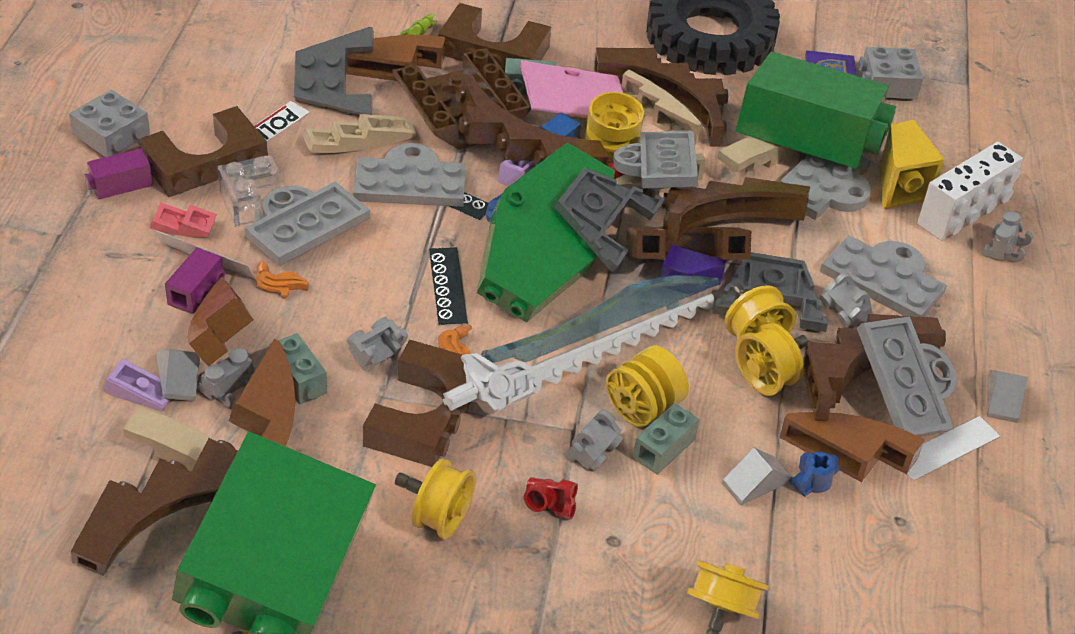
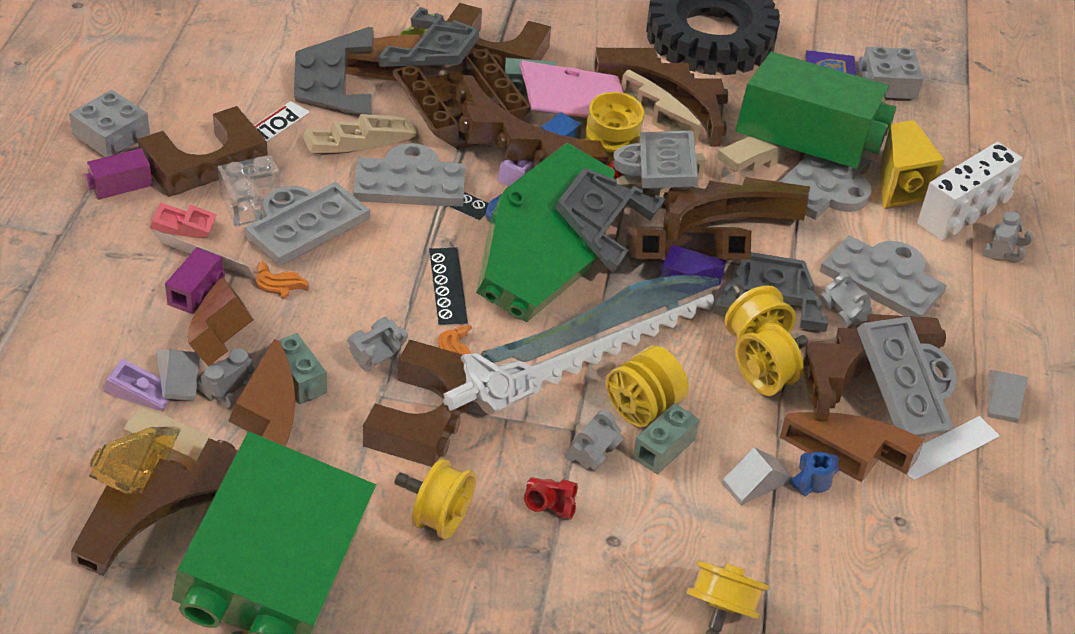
none -> clear yellow slope [89,426,181,494]
none -> dark grey wing [378,7,479,67]

